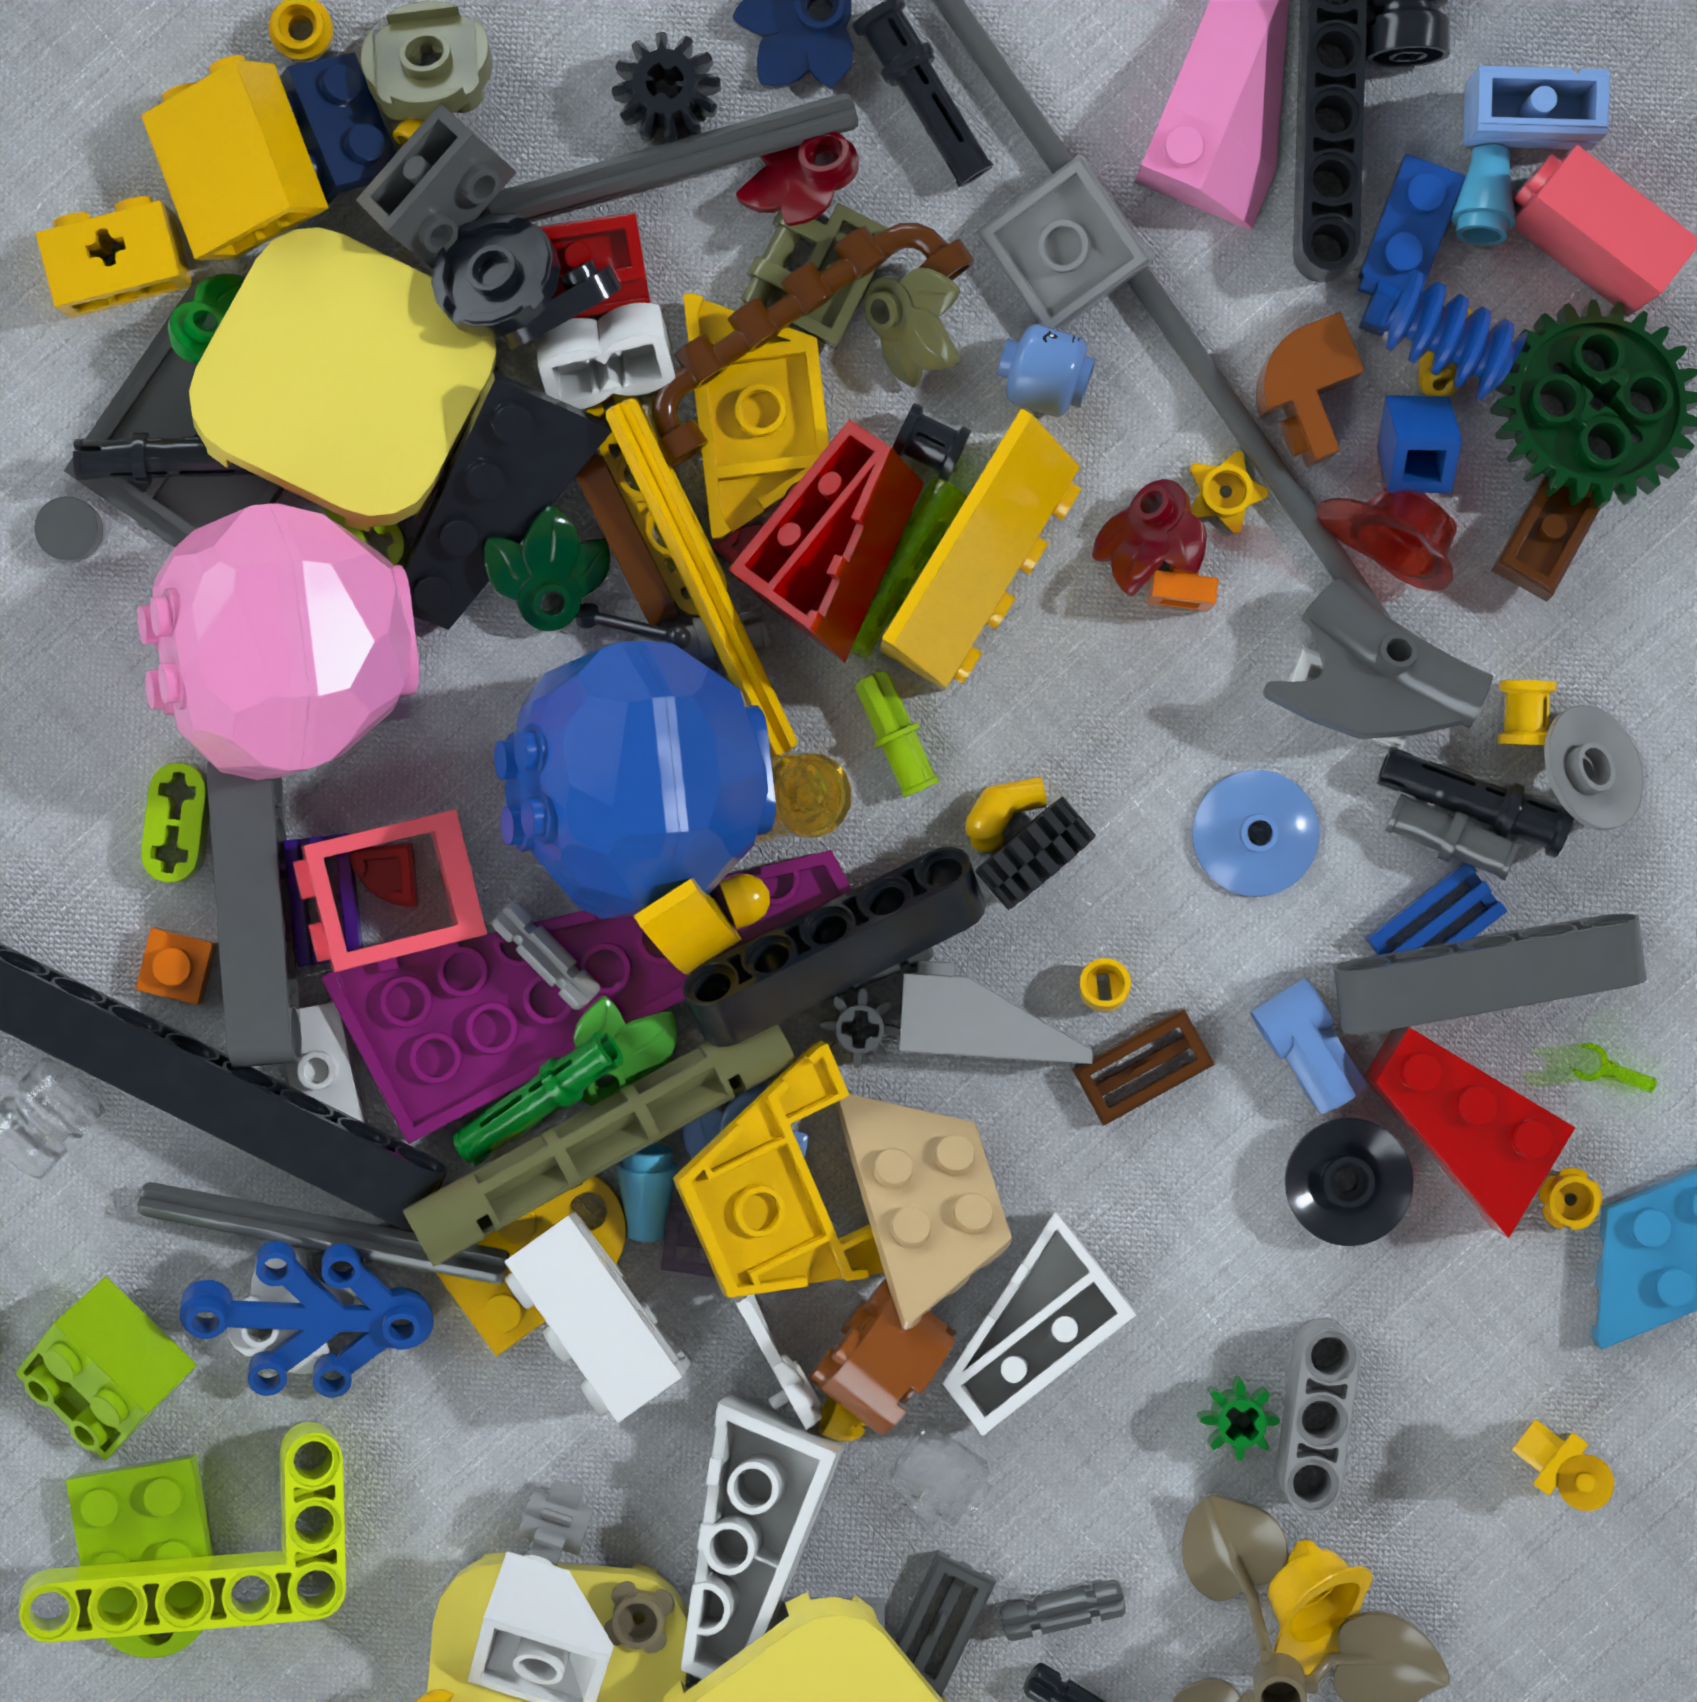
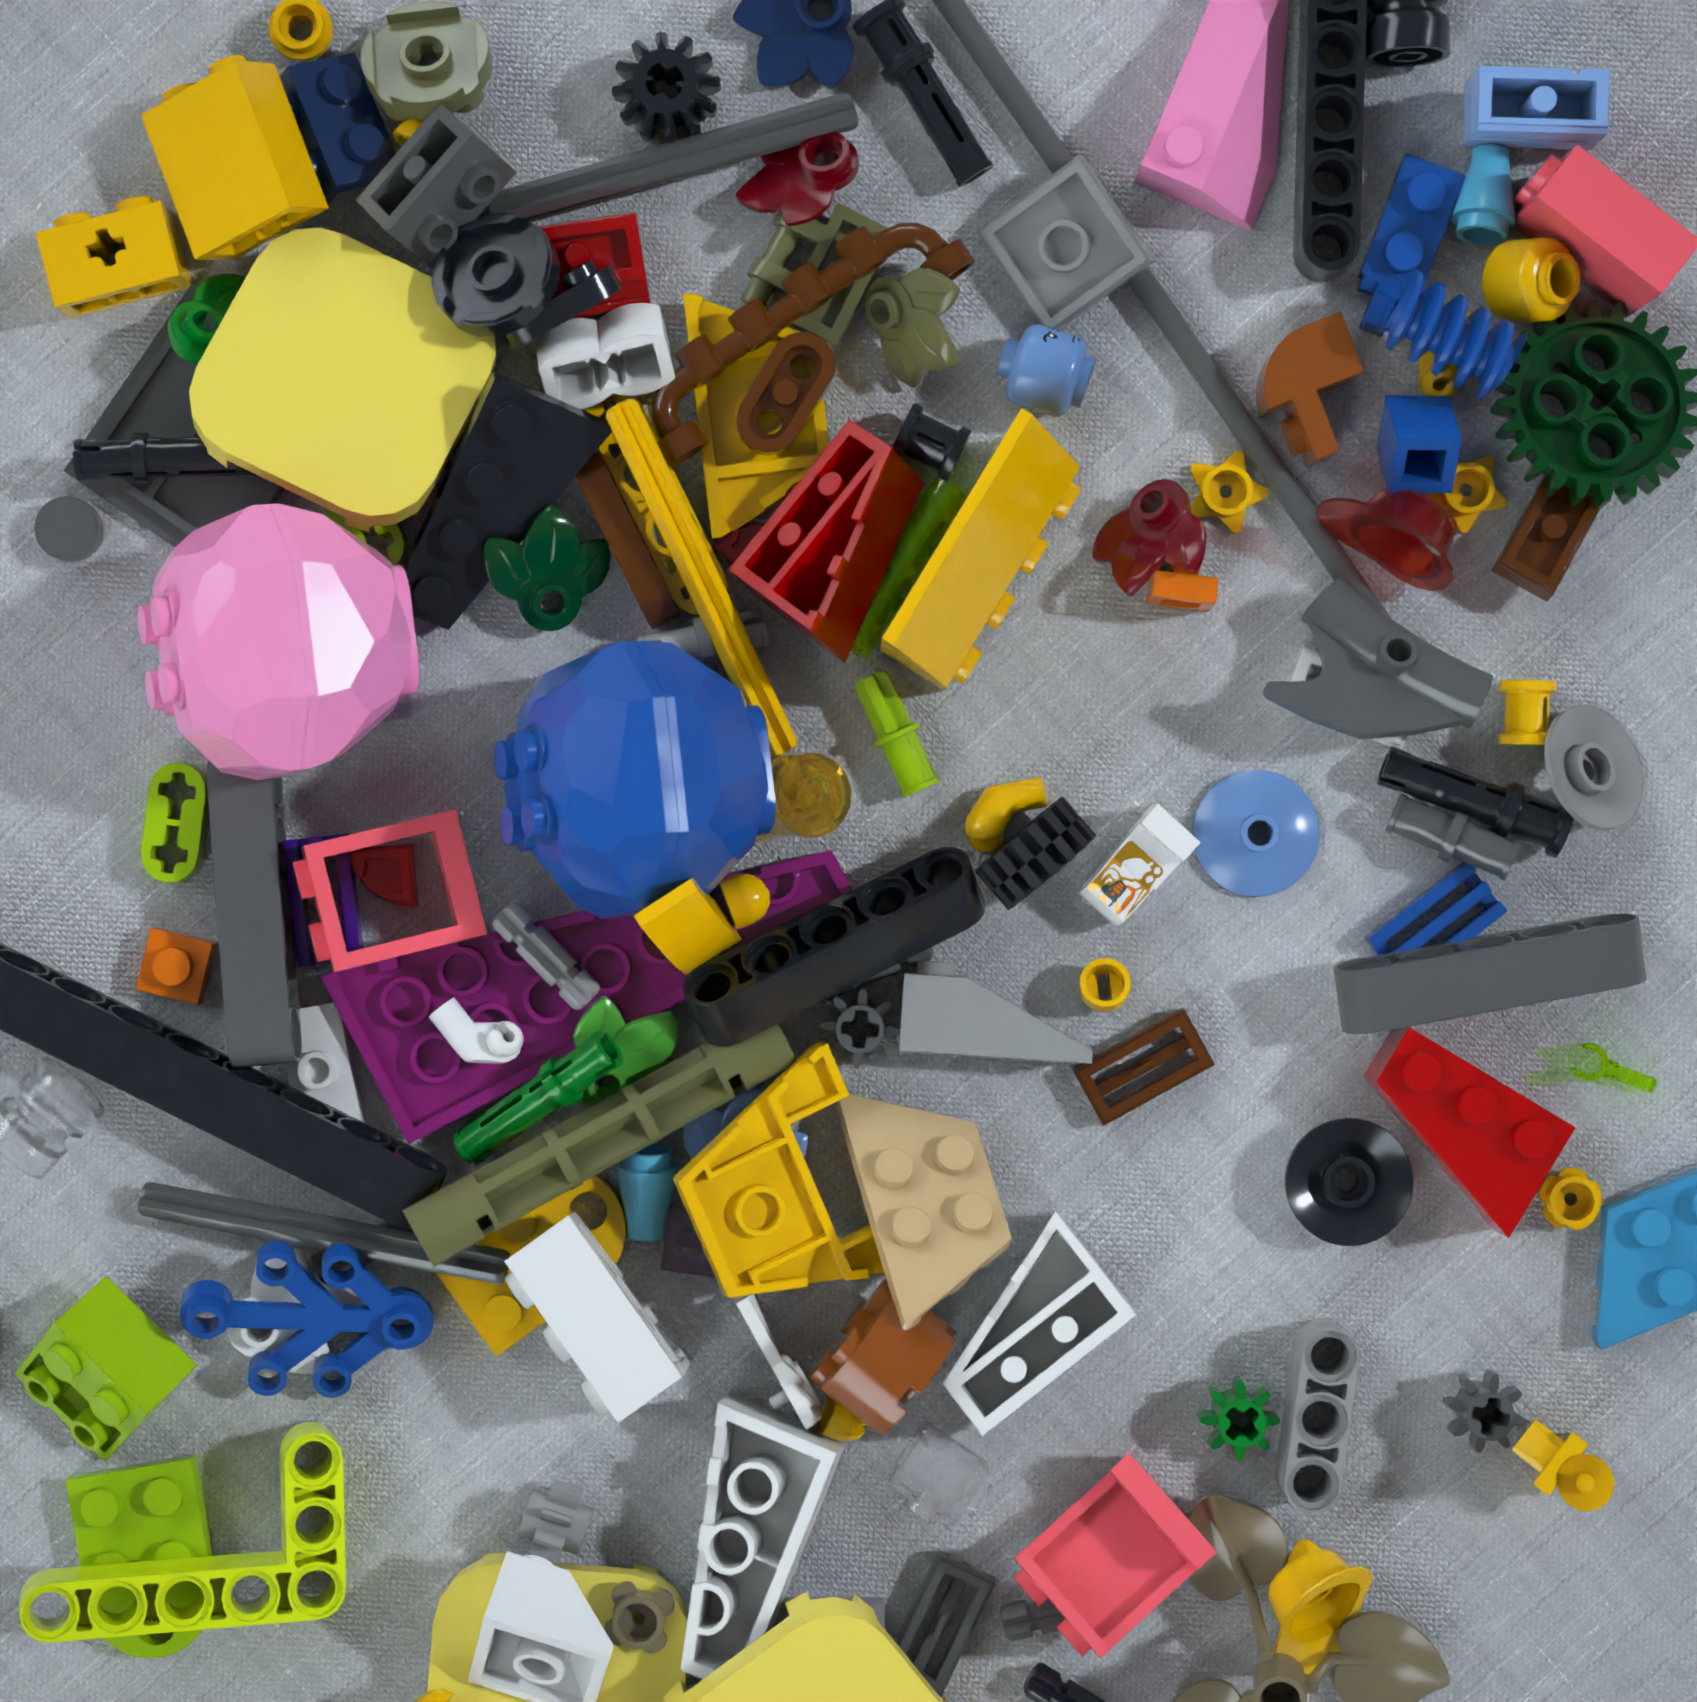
black hinge [575,603,691,650] -> none
medium blue piece [1250,978,1368,1115] -> none
none -> white arm [429,997,524,1064]
none -> reddish brown plate [736,332,835,456]
none -> coral panel [1013,1453,1217,1658]
none -> white leg [1079,804,1201,928]
none -> yellow plate [1424,455,1507,533]
none -> dark grey gear [1442,1369,1527,1453]
none -> yellow head [1481,237,1580,323]

